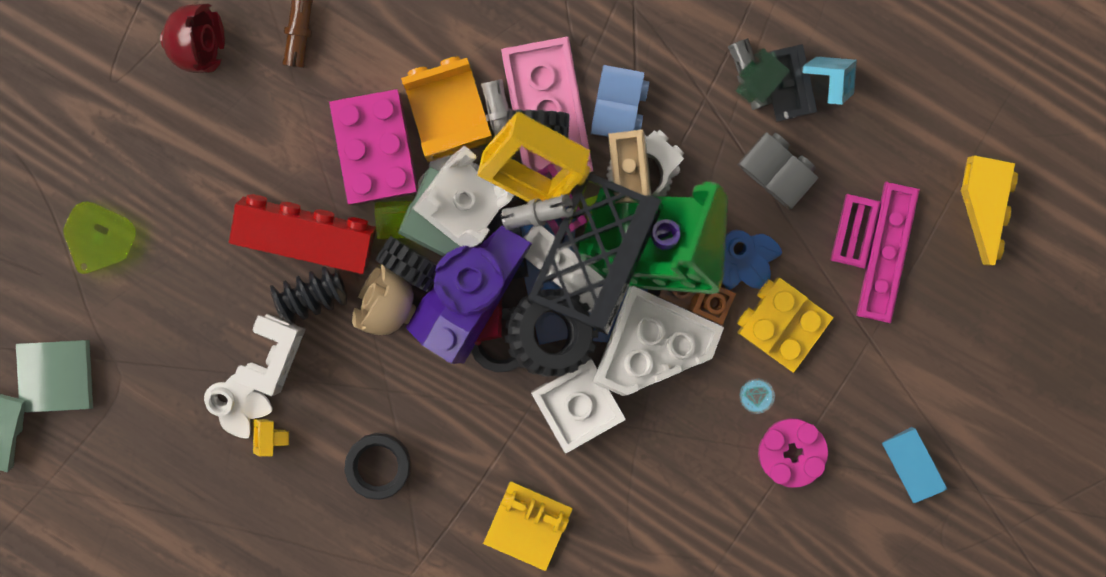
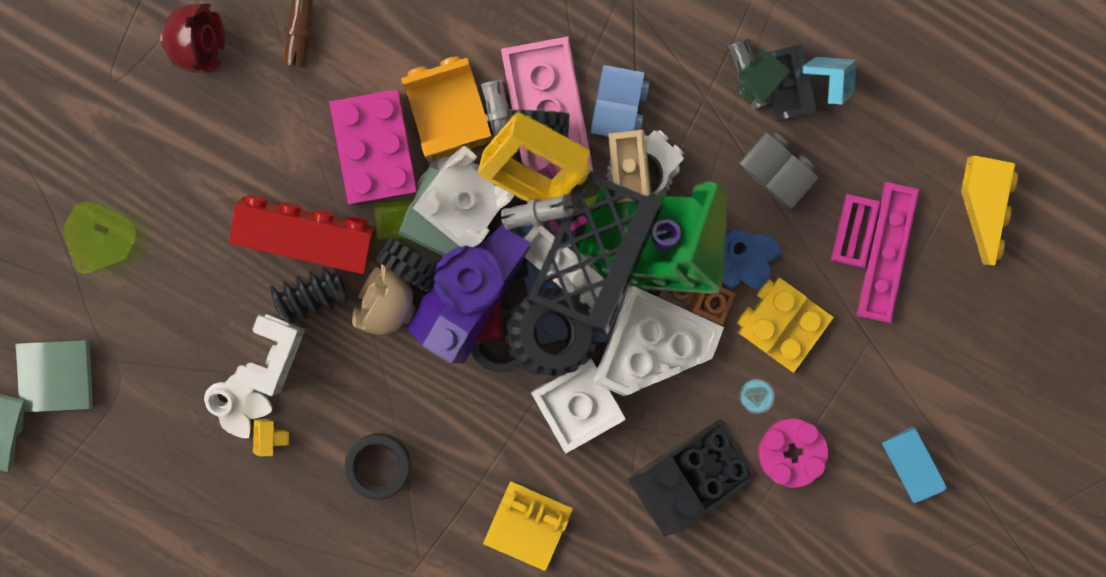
none -> black slope [628,419,756,537]

